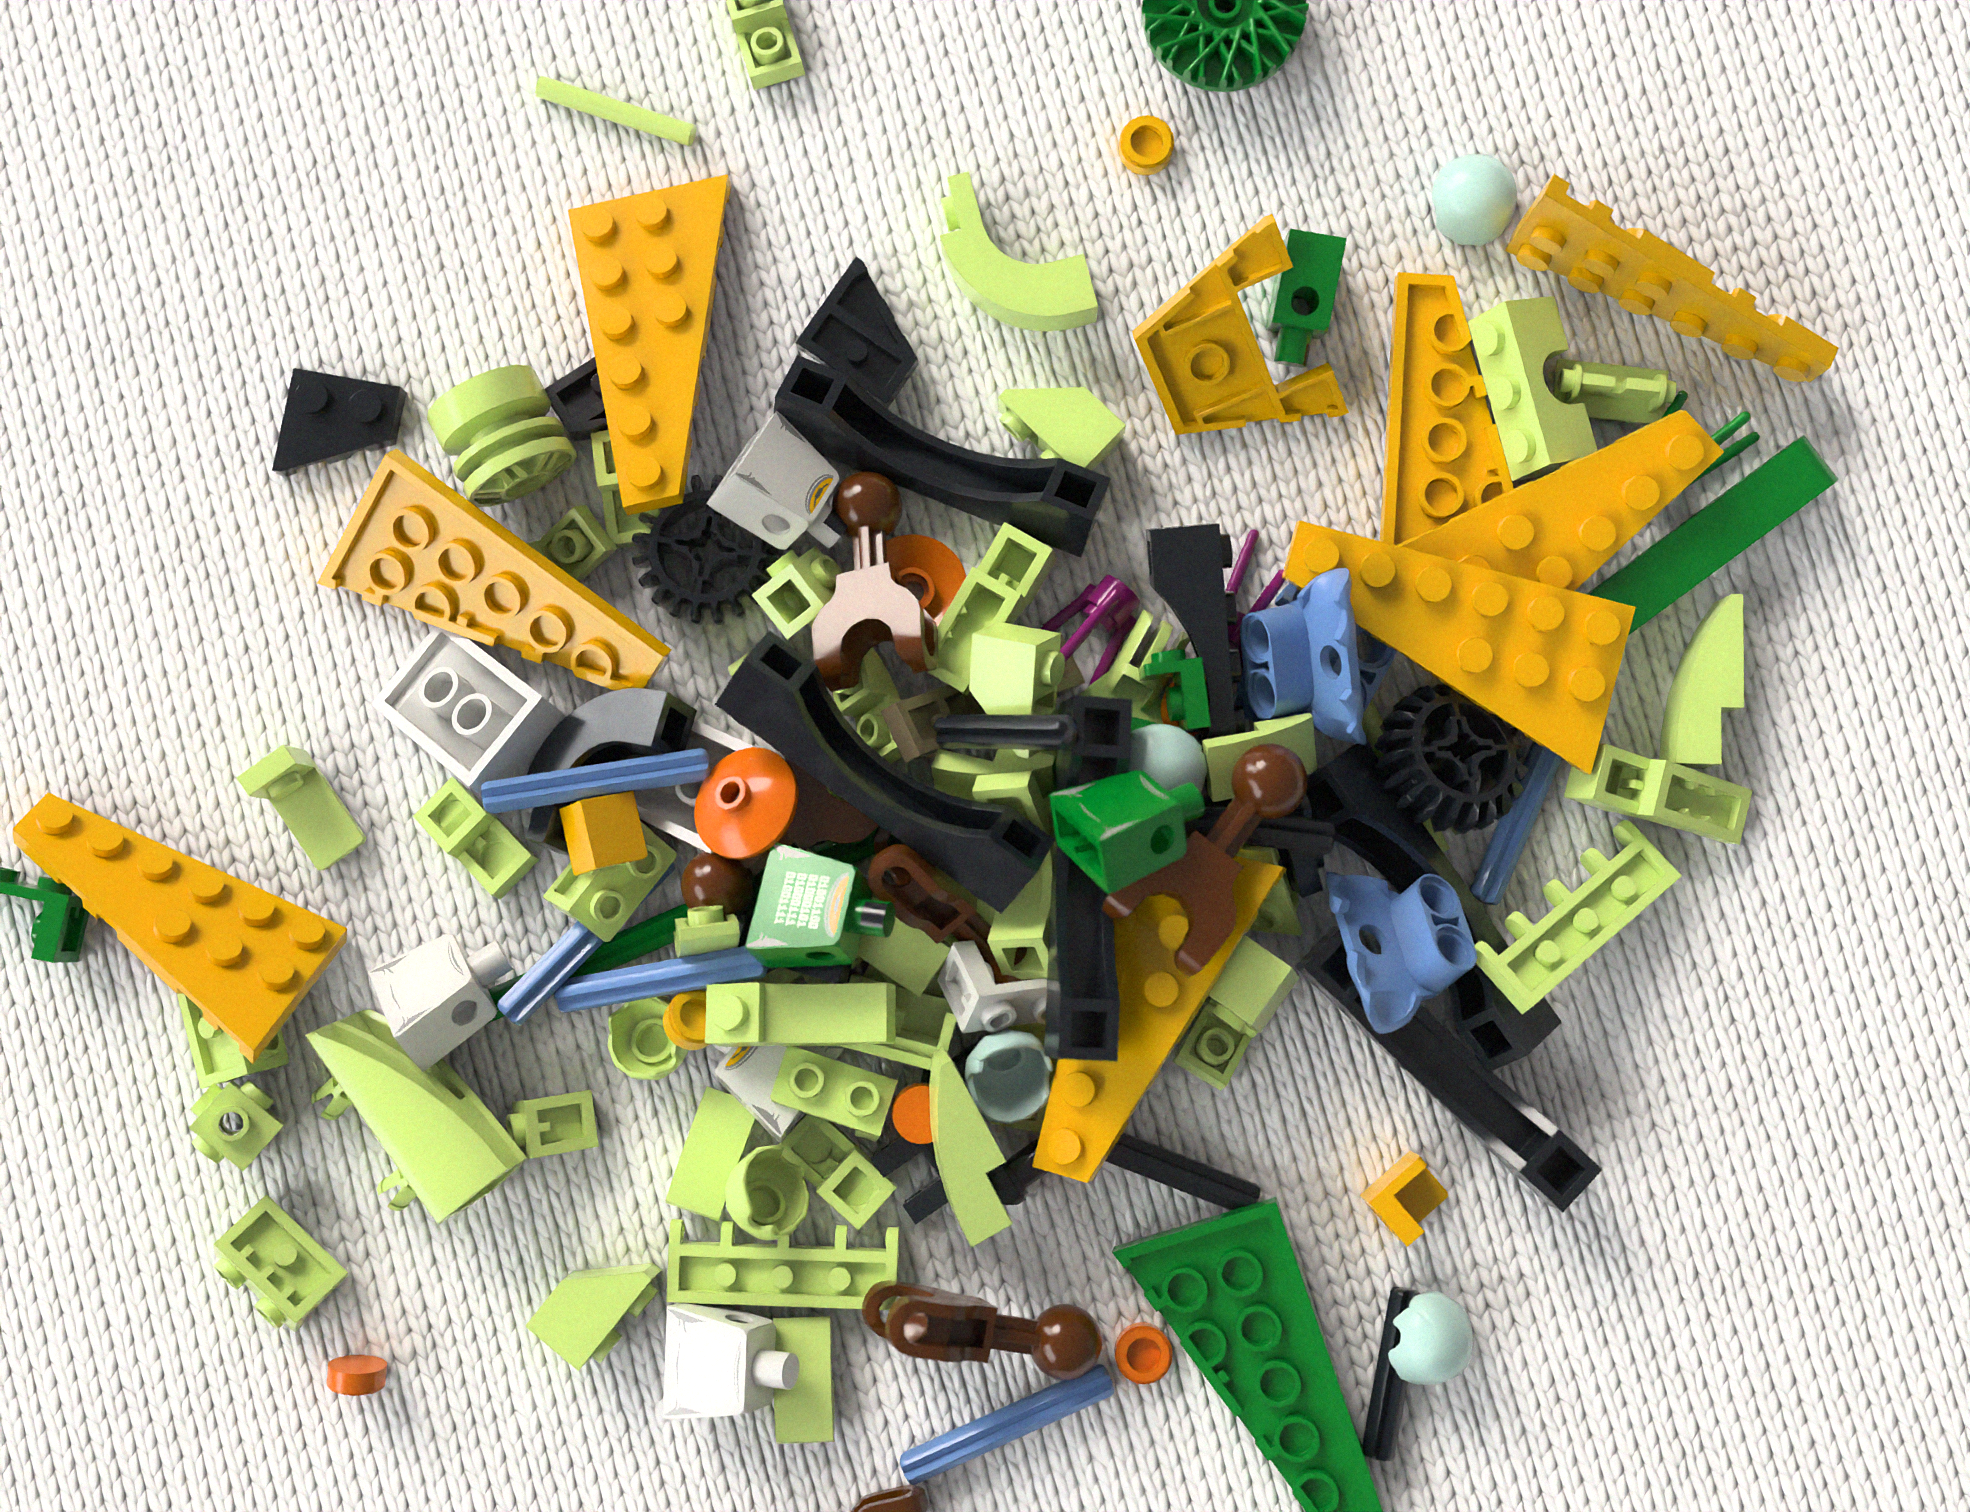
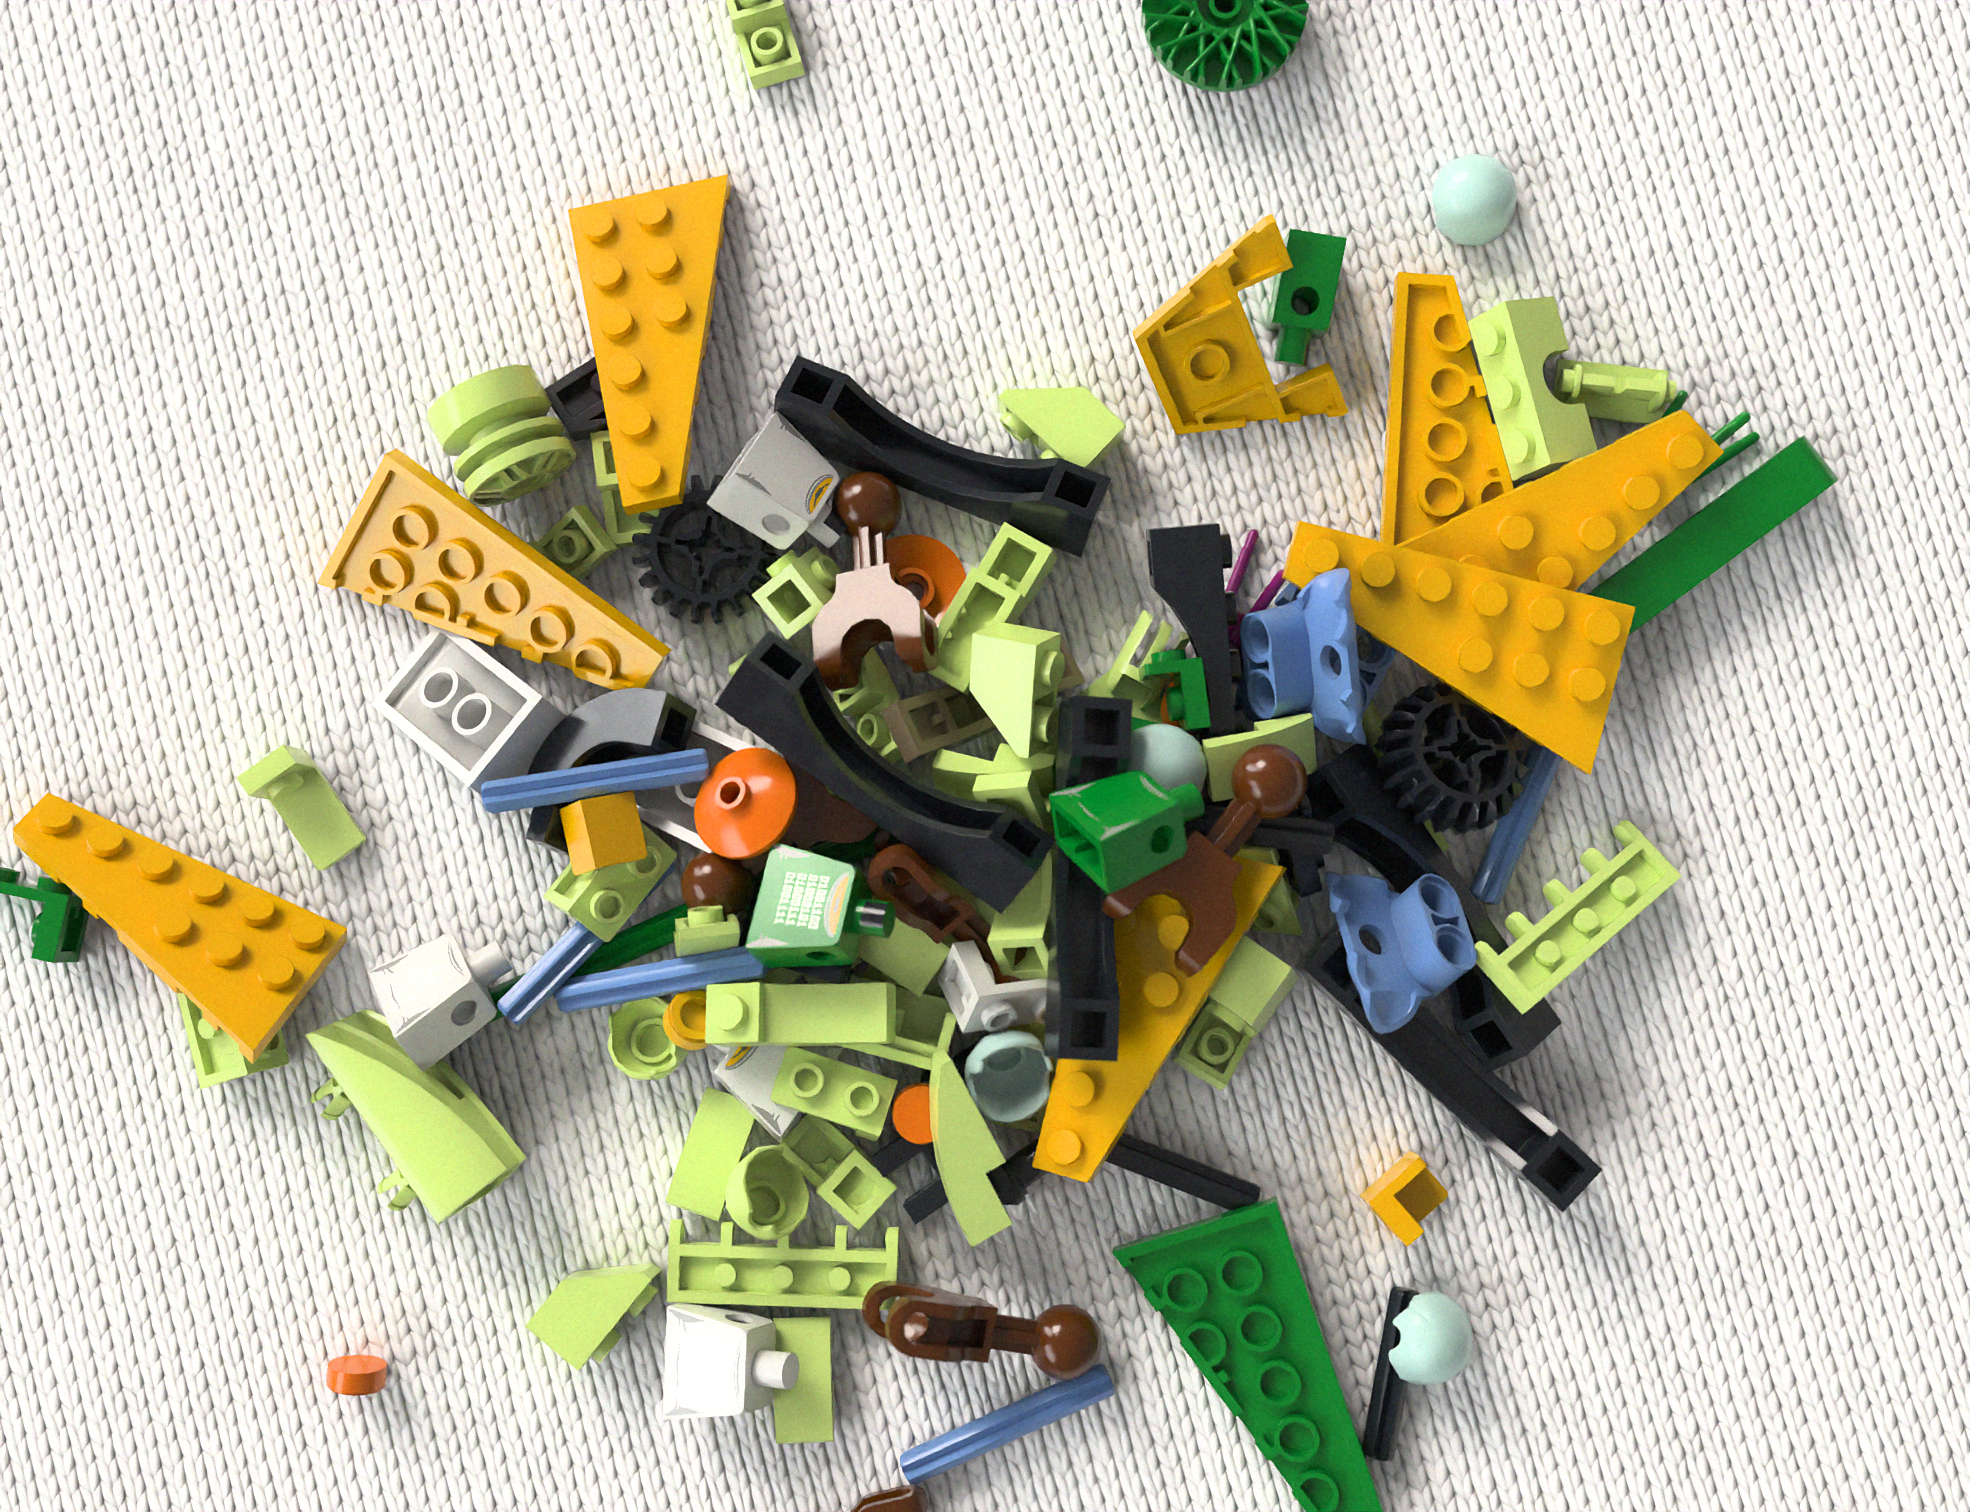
yellowish green brick [189,1080,285,1171] -> none
yellowish green bracket [213,1194,348,1332] -> none
black wing [272,368,407,476] -> none
yellowish green slope [413,777,540,900] -> none
yellowish green bracket [506,1090,599,1159] -> none
yellowish green bar [535,76,696,146] -> none
black wing [795,257,919,409] -> none
black axle [933,714,1079,750] -> none
yellowish green arch [940,171,1098,332] -> none
magenta plant [1039,574,1141,687] -> none
orange tile [1114,1322,1172,1384] -> none
yellow tile [1119,115,1174,175] -> none
yellow wing [1505,174,1839,383] -> none
yellowish green slope [1564,743,1753,845] -> none
yellowish green slope [1659,594,1744,768] -> none

